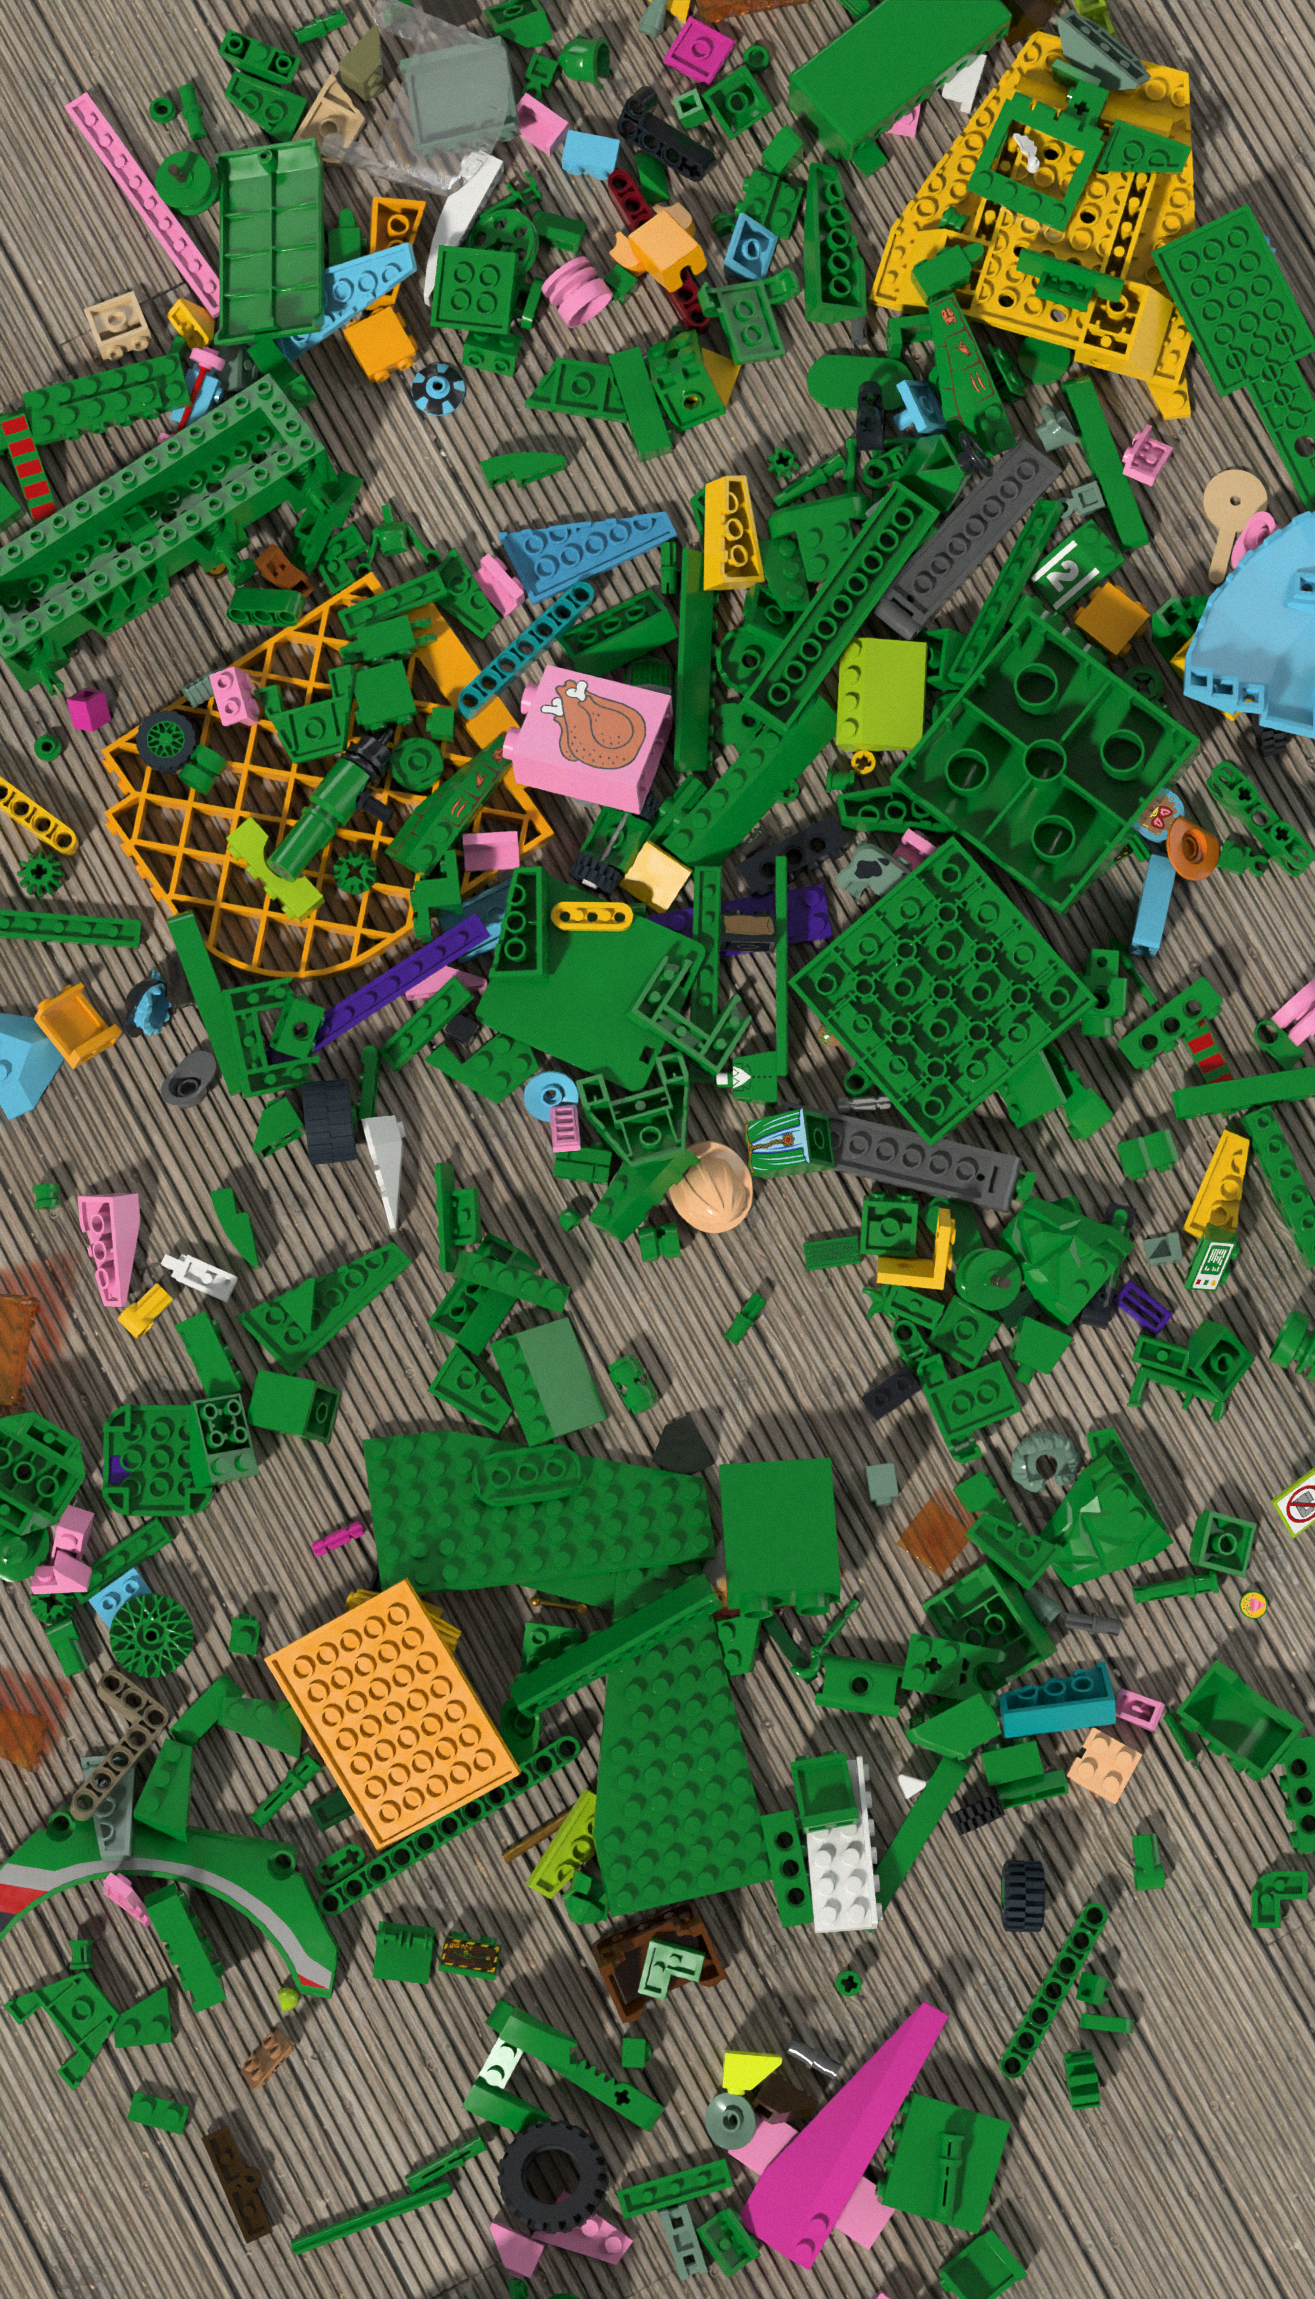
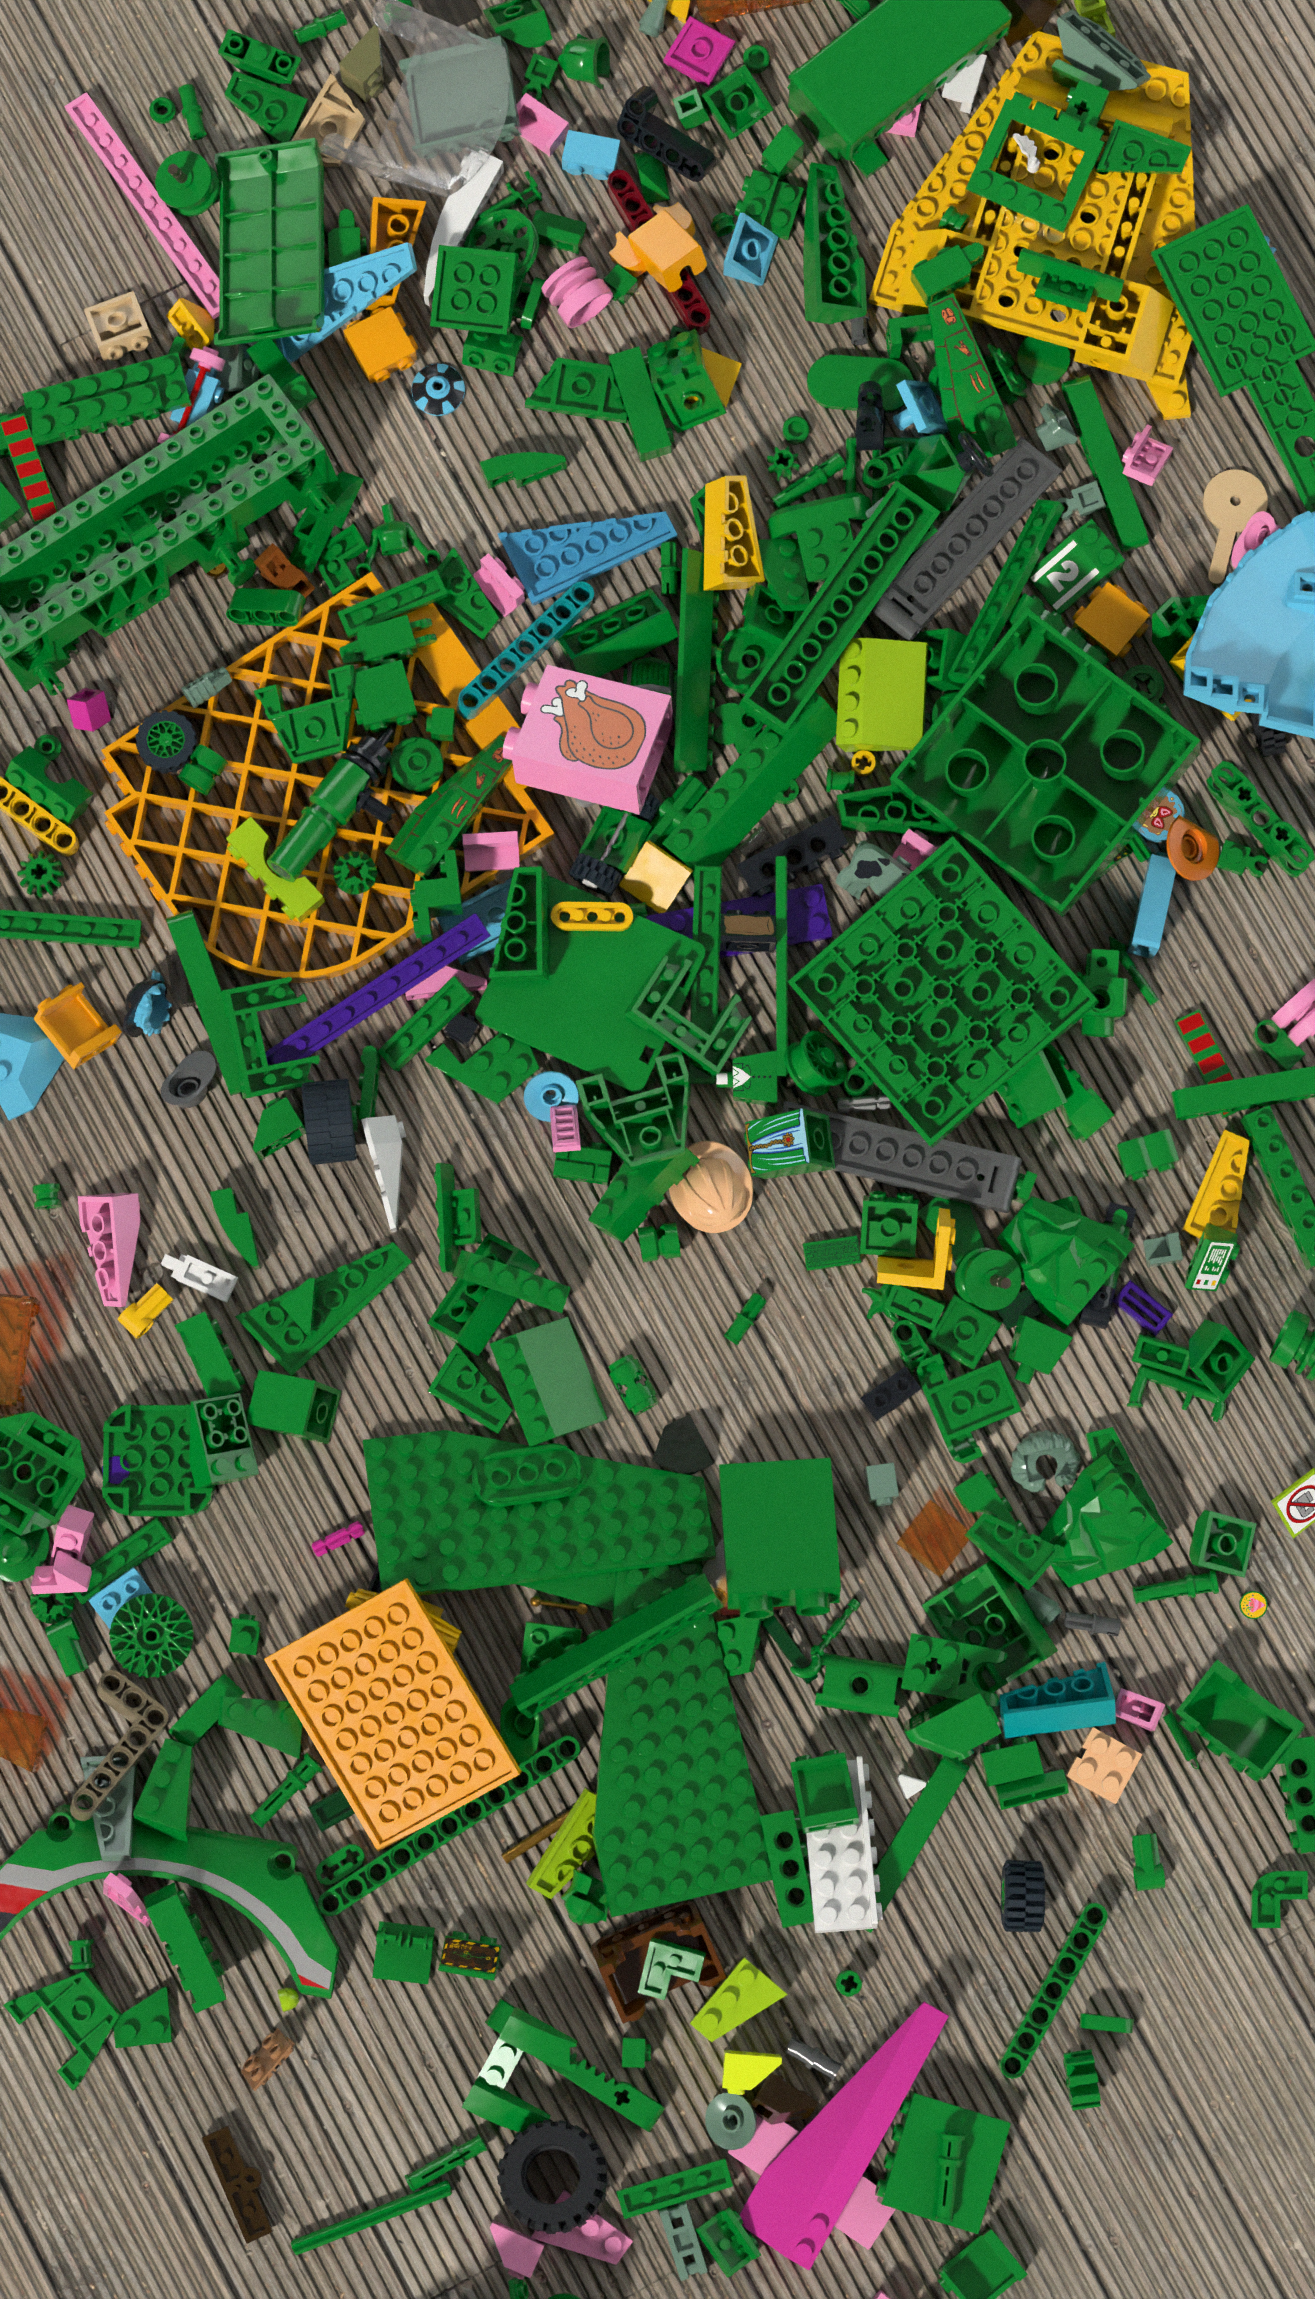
green plate [127,2091,190,2135] -> none
bright pink bracket [209,666,259,727] -> none
green brick [269,994,325,1060] -> none
green hinge [559,1209,583,1232] -> none
green piece [697,268,801,366] -> none
black tyre [950,1794,1006,1835] -> none
green tile [1076,1971,1112,2006] -> none
green brick [1116,976,1224,1071] -> none
none -> green arch [3,745,94,826]
none -> lime wedge [689,1956,788,2042]
none -> green tile [782,416,809,445]
none -> green wheel [782,1031,847,1097]

